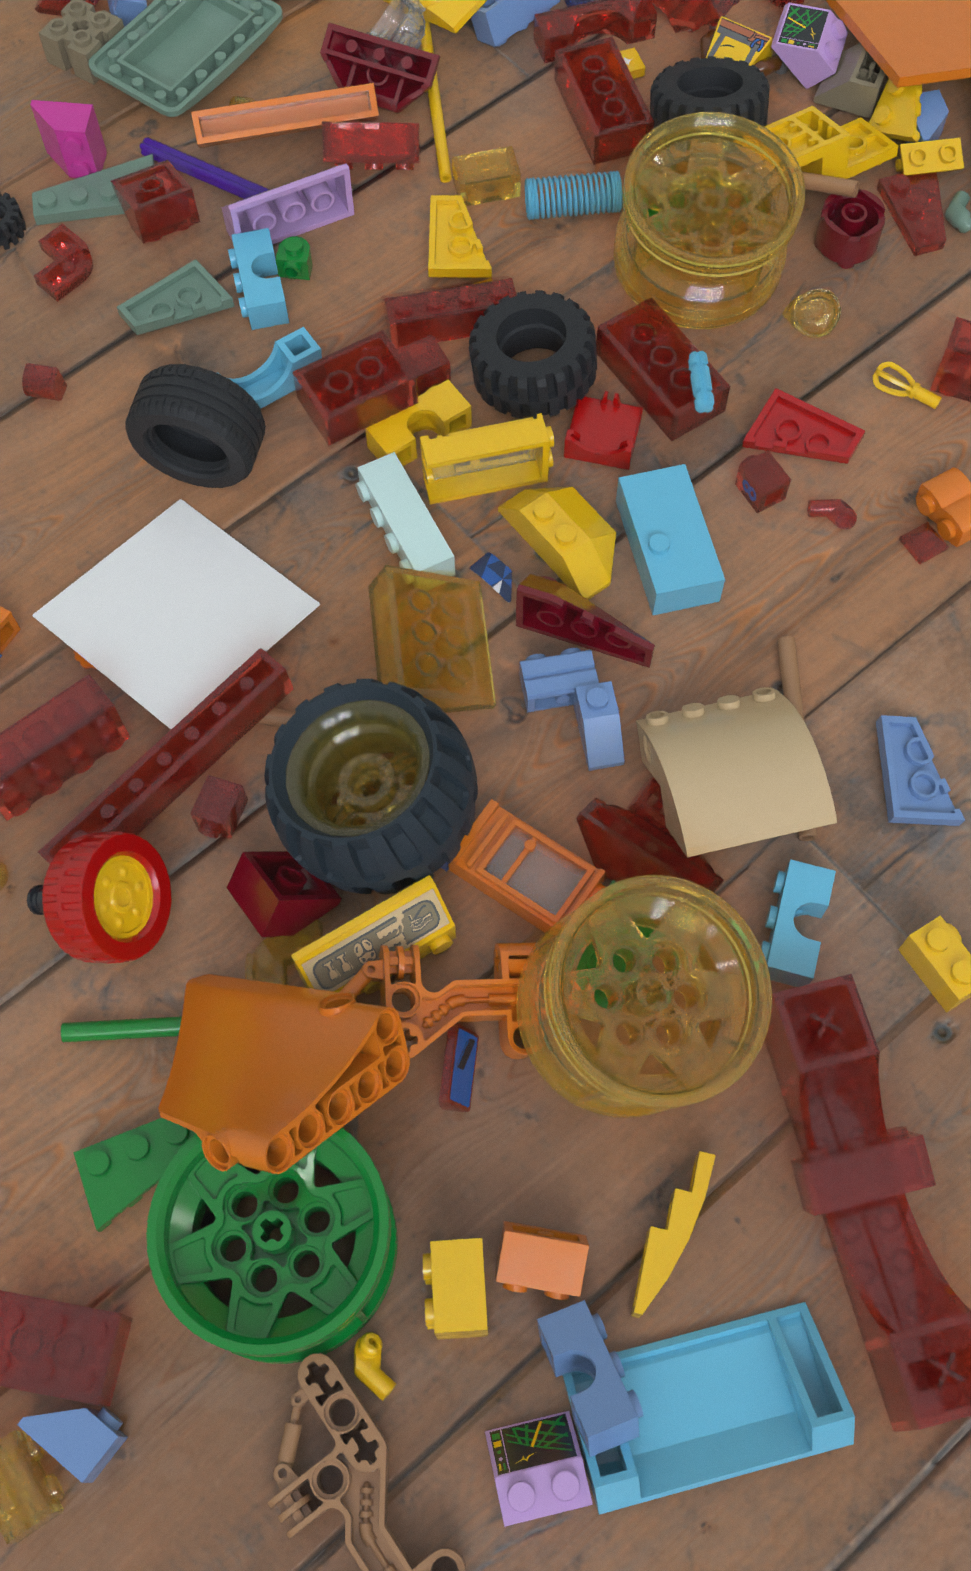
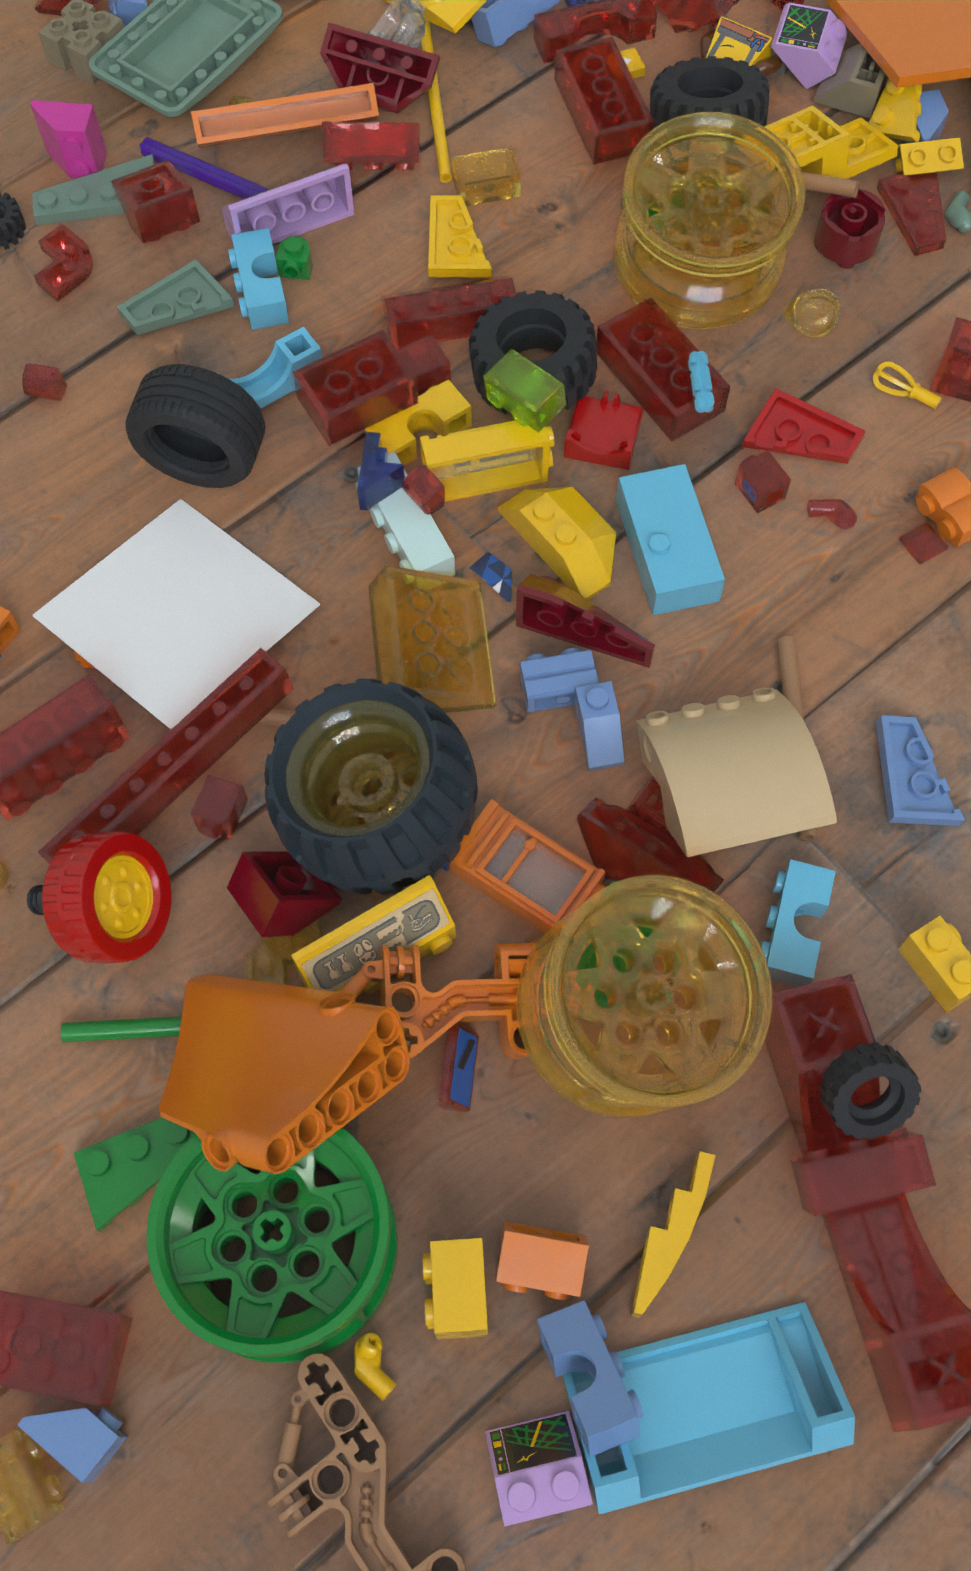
medium azure piece [525,170,622,220] -> none
none -> clear blue slope [357,432,405,510]
none -> clear red brick [402,464,445,515]
none -> clear neon green brick [484,349,566,433]
none -> black tyre [819,1042,921,1139]

